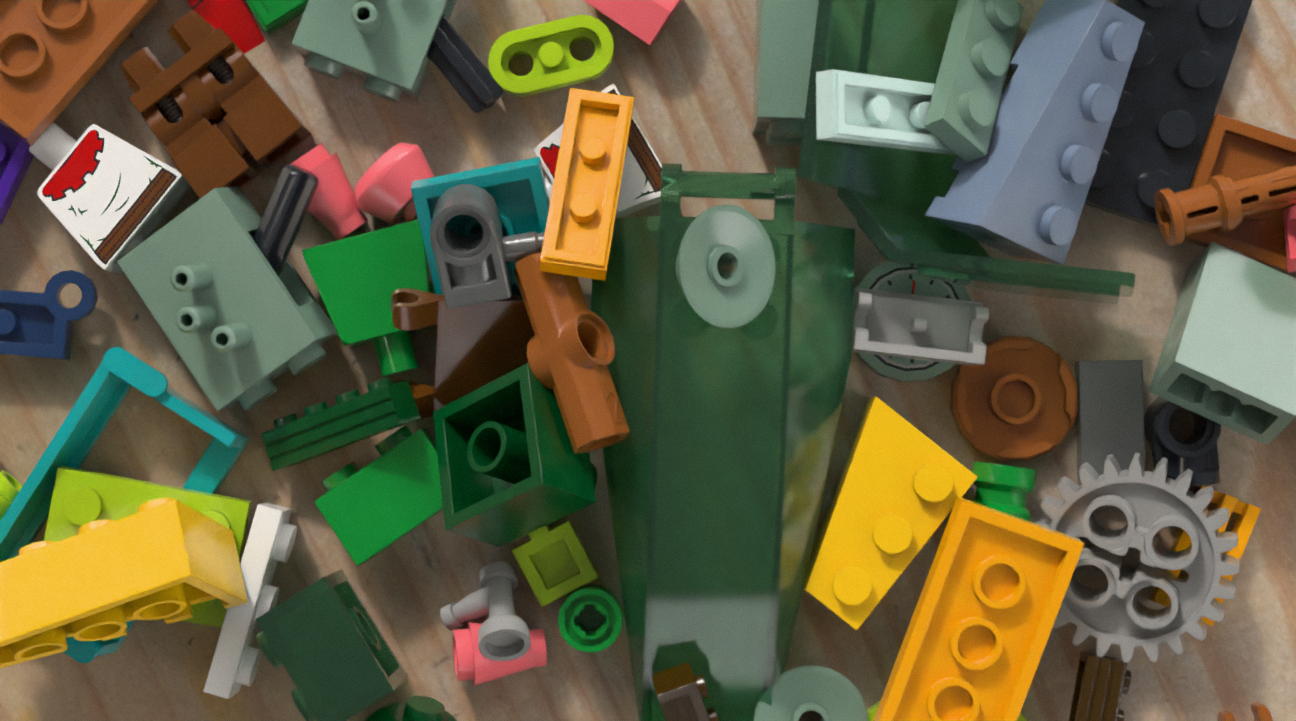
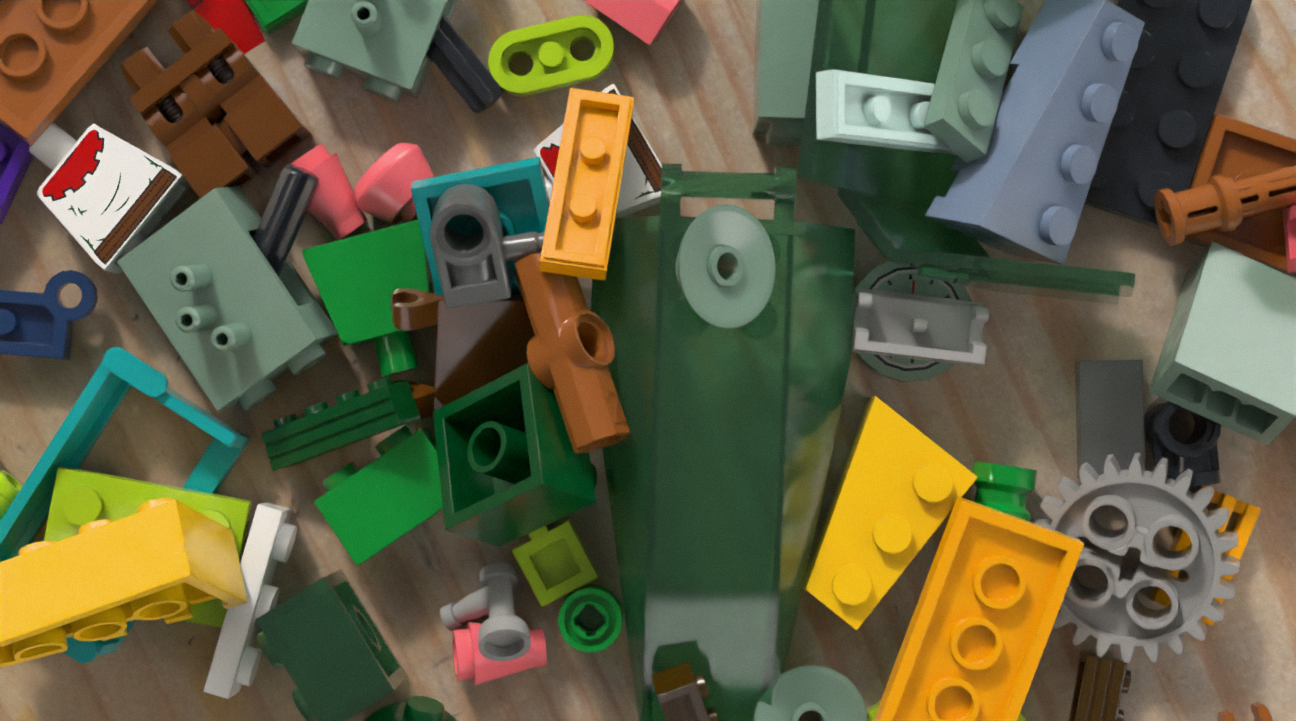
dark orange tile [950,336,1078,461] -> none

